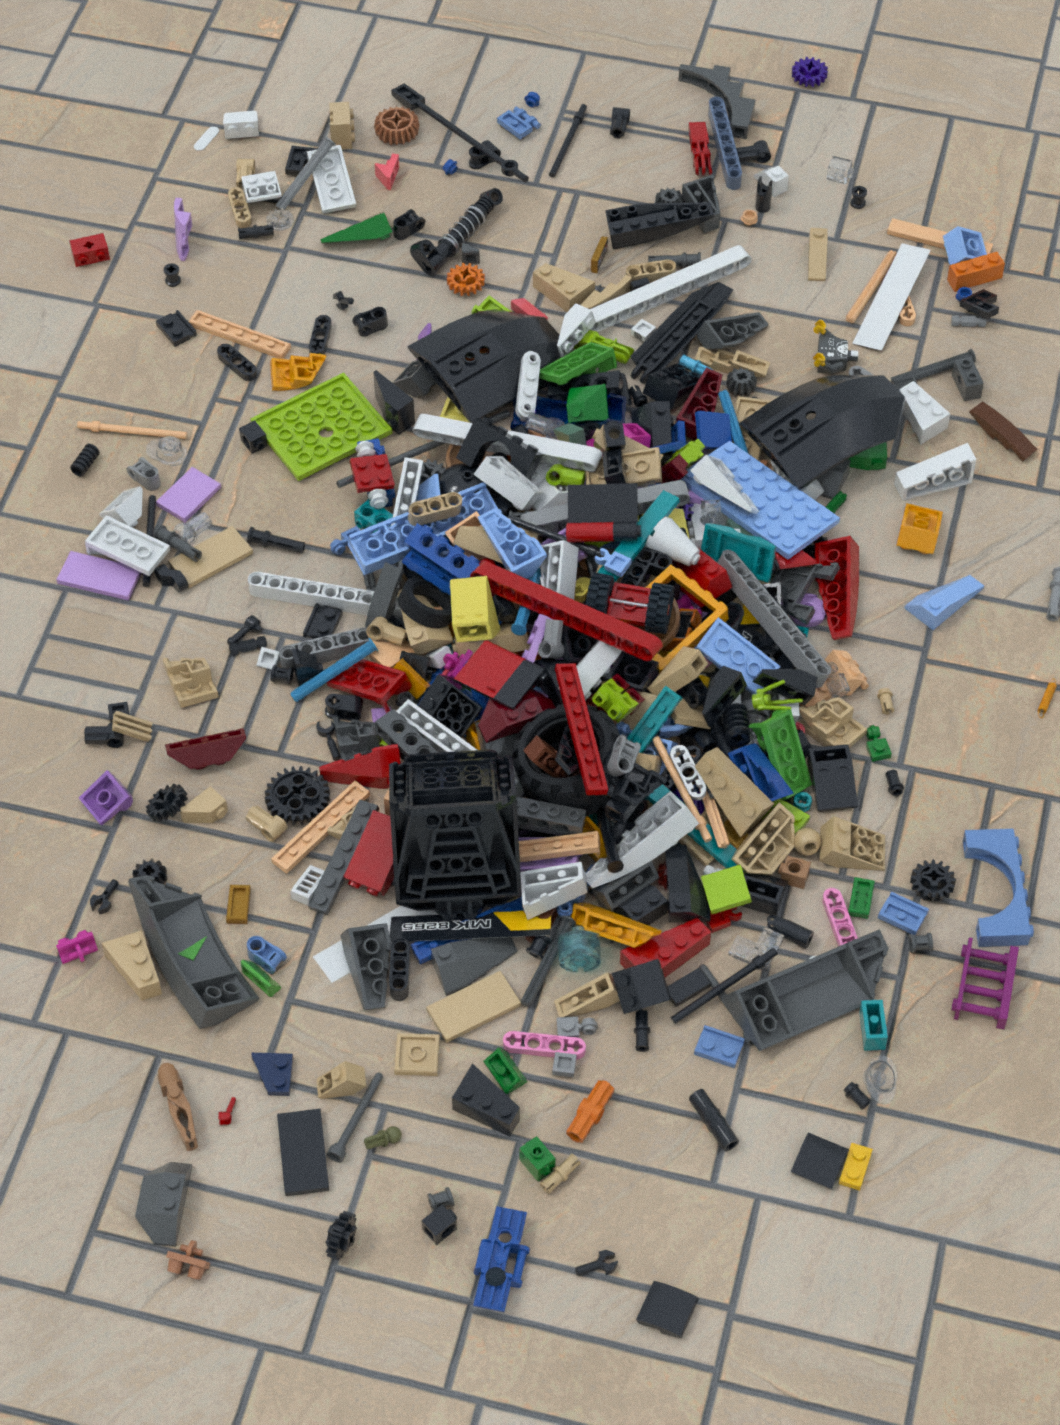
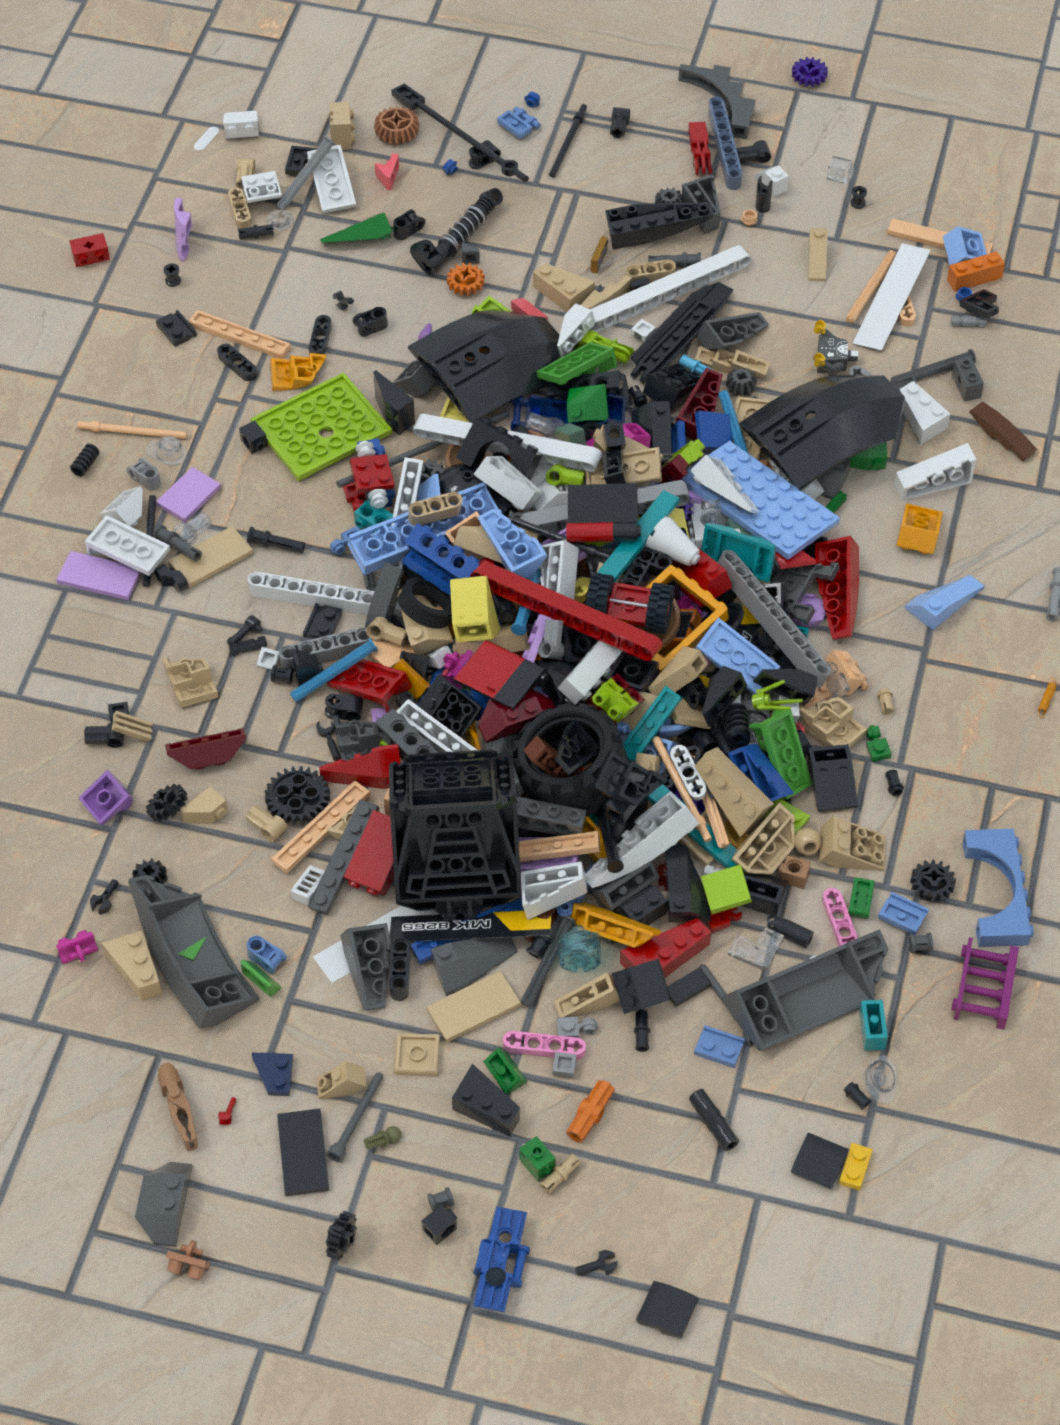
pearl gold tile [226,884,251,924] -> none
white plate [515,351,541,420] -> none
red plate [555,663,608,795] -> none
light blue plate [595,548,632,577] -> none
light grey piece [607,735,641,777] -> none
blue tile [651,440,685,454] -> none
black bar [670,948,778,1024] -> none
teal bush [793,792,812,812] -> none
none -> red plate [343,482,365,511]

